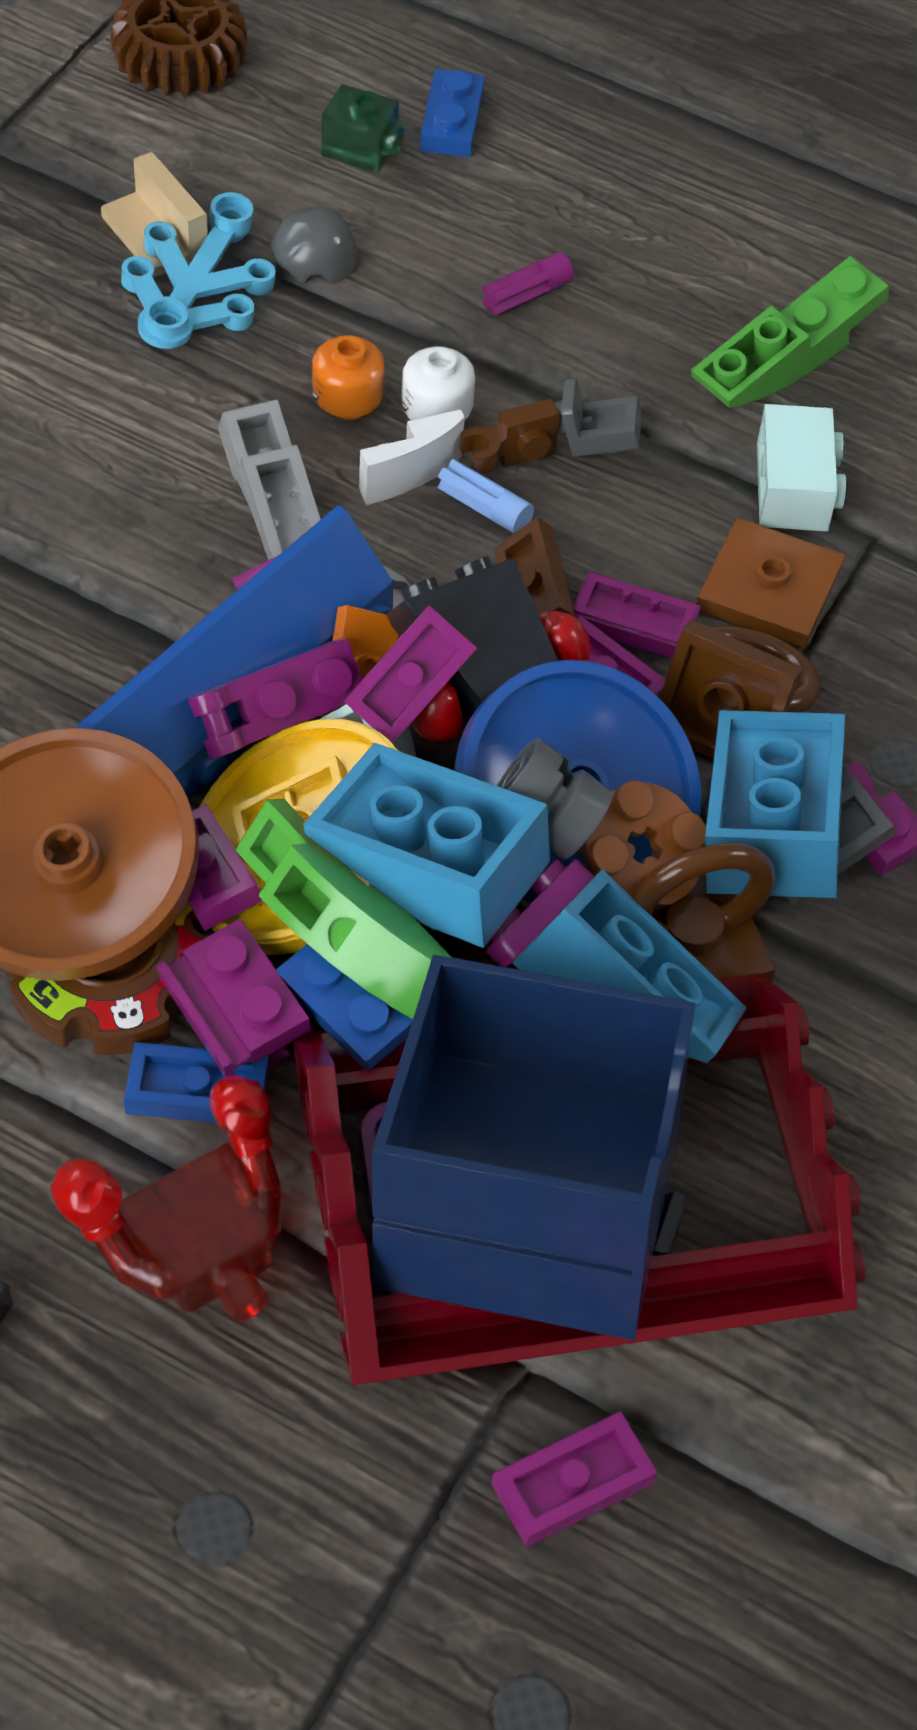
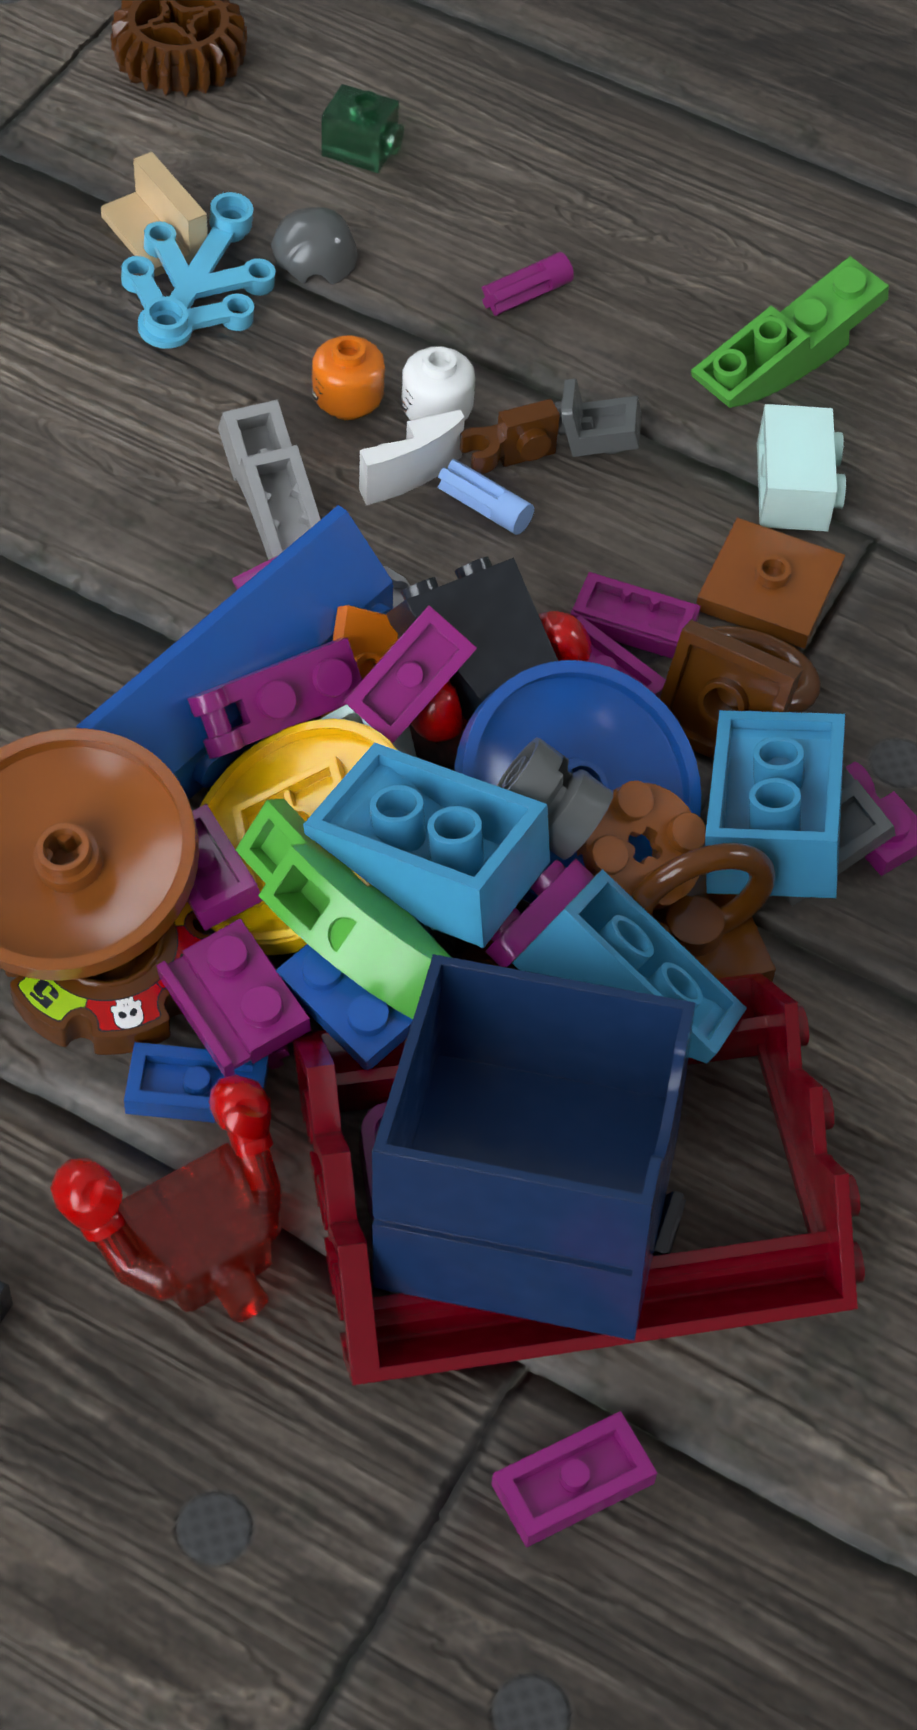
blue plate [420,69,485,157] -> none
reddish brown plate [494,517,575,616] -> none

